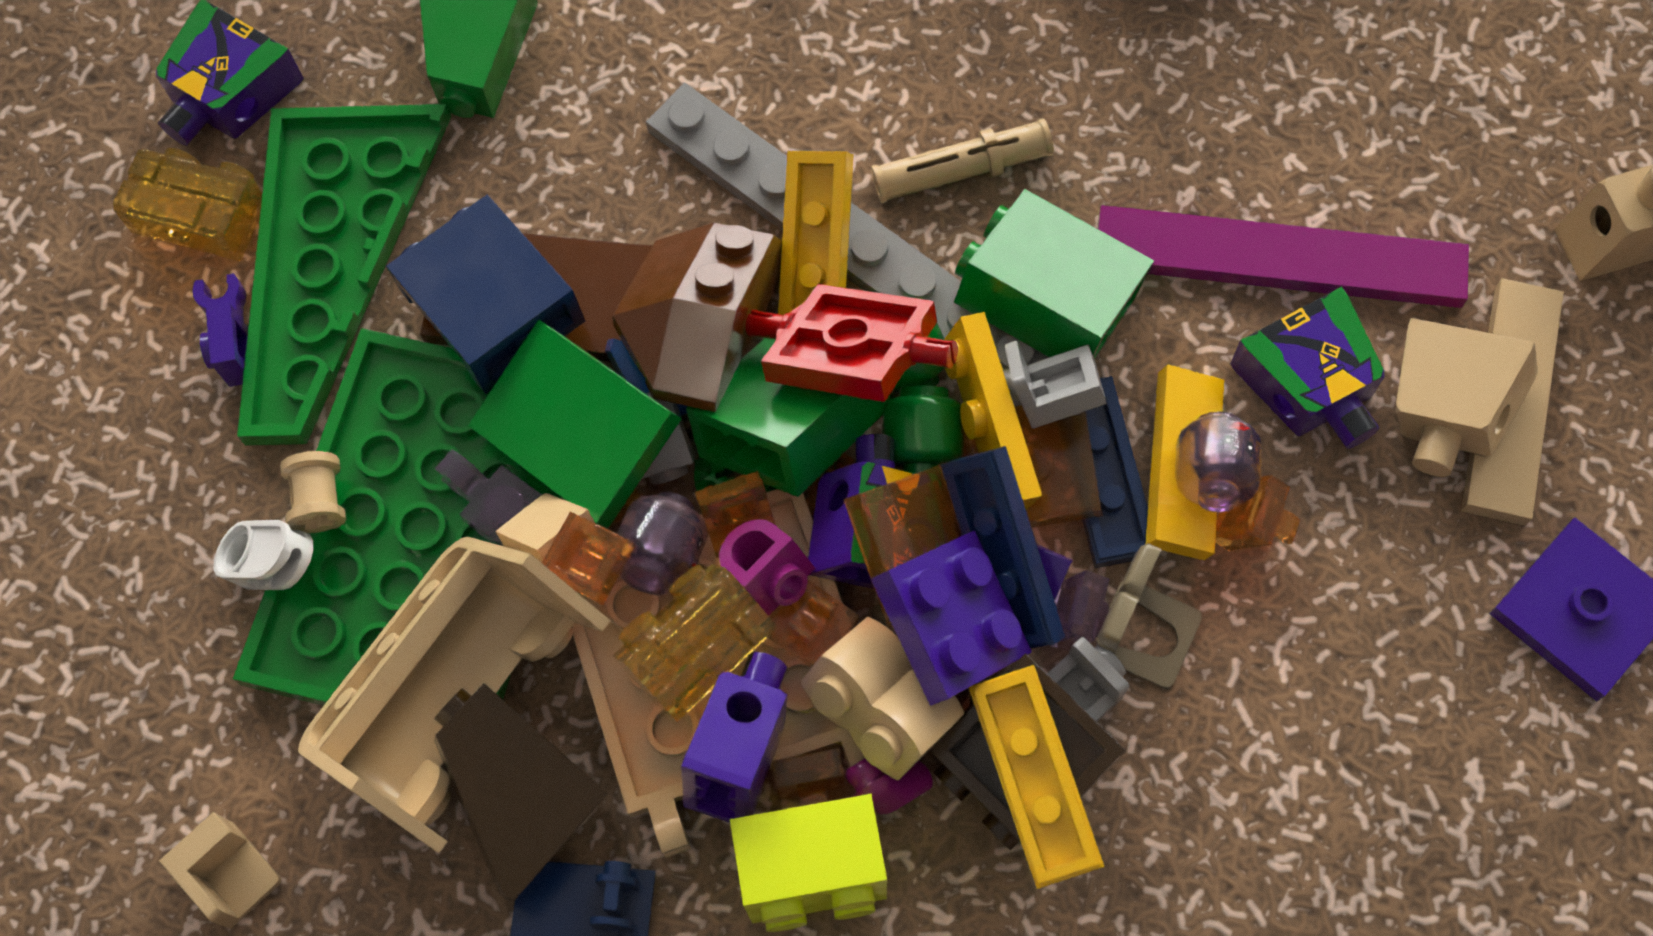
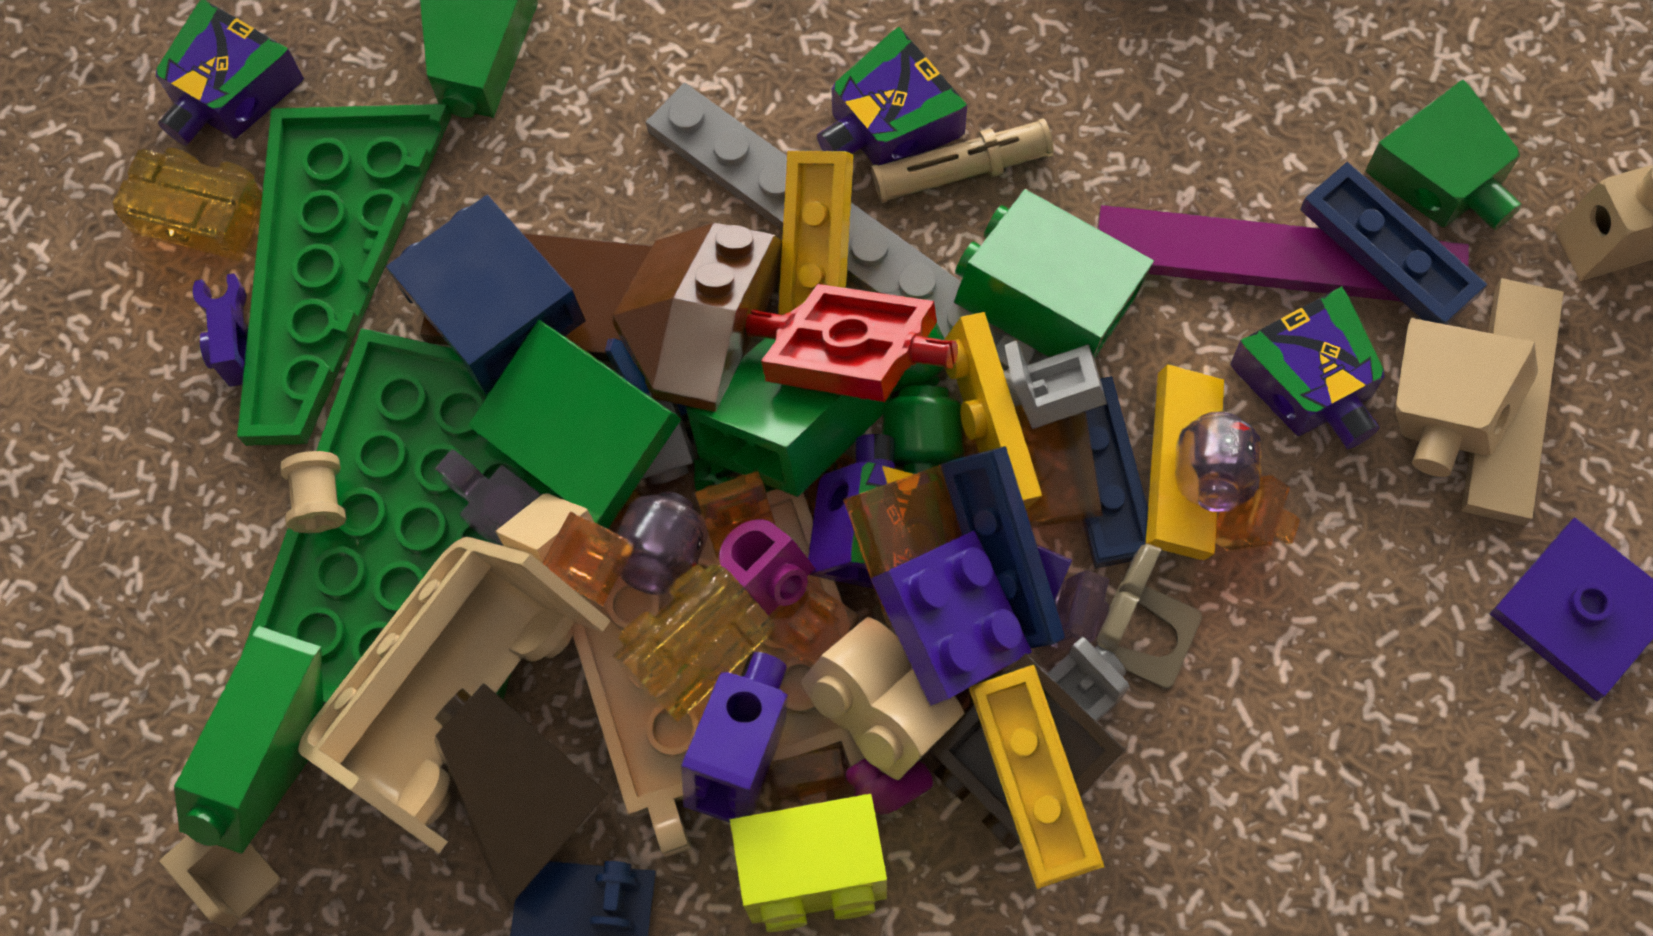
white piece [213,520,313,590] -> none
none -> green slope [174,626,323,854]
none -> torso [817,27,967,166]
none -> dark blue plate [1300,161,1488,325]
none -> green torso [1365,79,1522,231]

